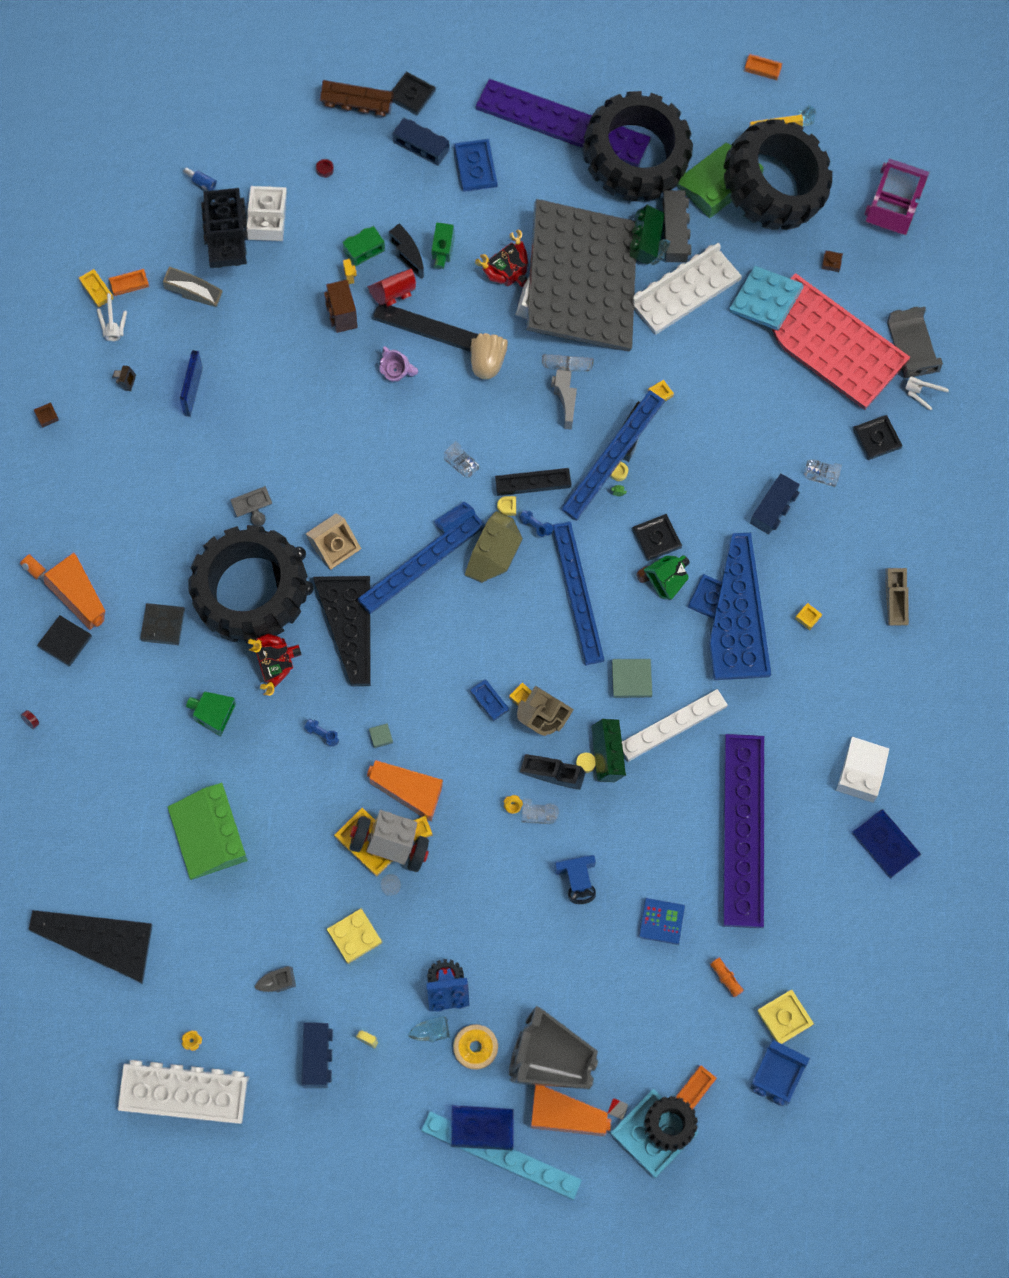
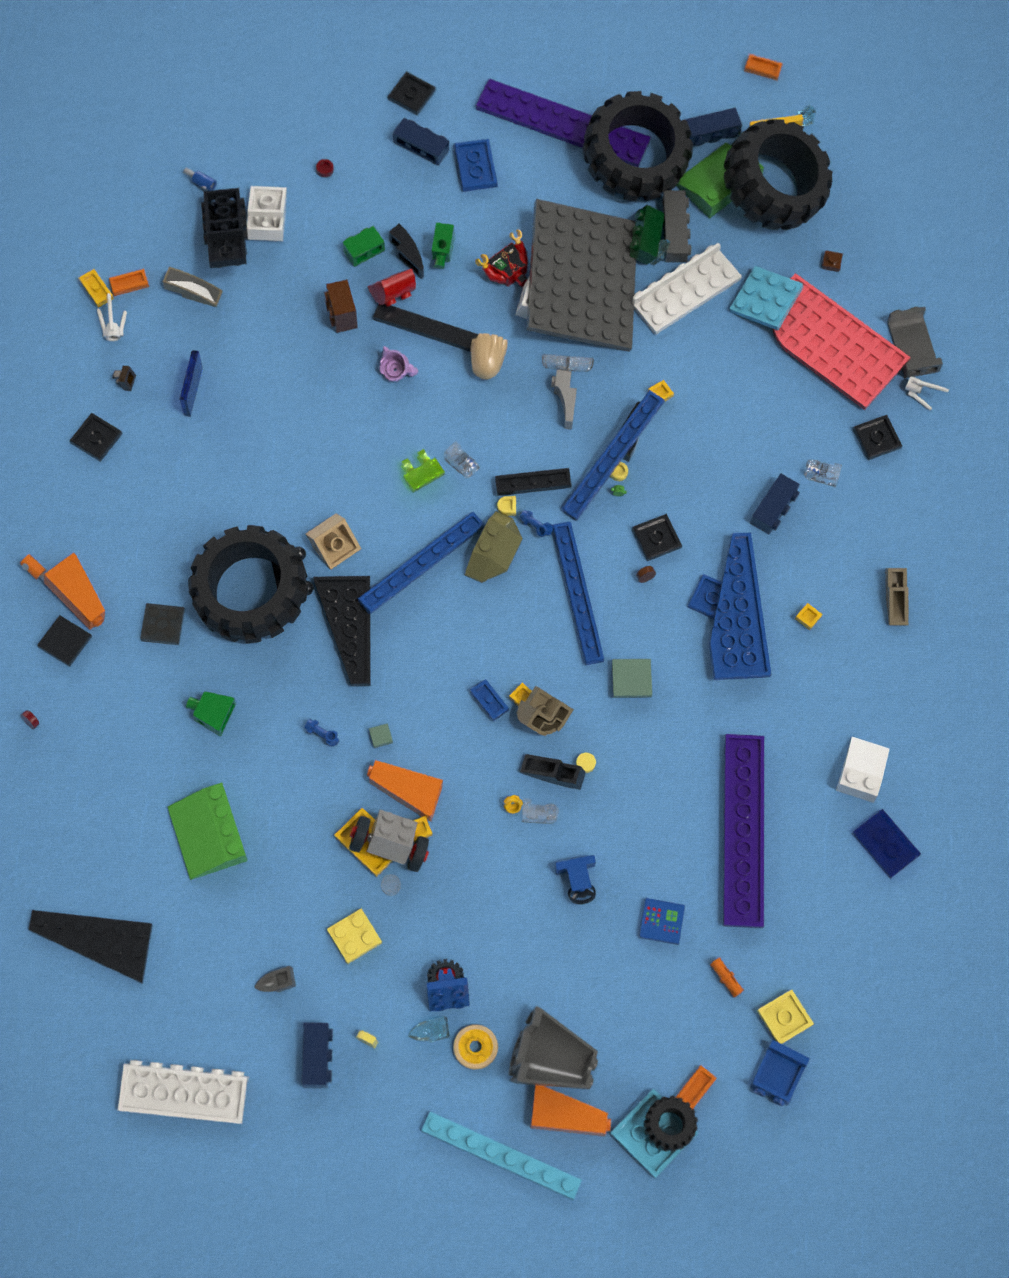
reddish brown plate [34,402,59,428] -> none
yellow plate [182,1030,202,1051] -> none
dark grey plate [230,486,272,526] -> none
torso [248,634,302,696] -> none
reddish brown brick [320,80,394,116] -> none
yellow plate [343,259,357,284] -> none
blue tile [434,501,475,533] -> none
clear blue tile [451,1105,514,1151] -> none
dark green brick [591,719,626,782] -> none
light grey sticker [608,1099,628,1119] -> none
white plate [622,689,728,762] -> none
green torso [644,555,690,600] -> none
magenta window [864,158,930,235] -> none
none -> black tile [69,413,122,462]
none -> clear neon green plate [401,449,445,493]
none -> dark blue brick [686,107,742,146]

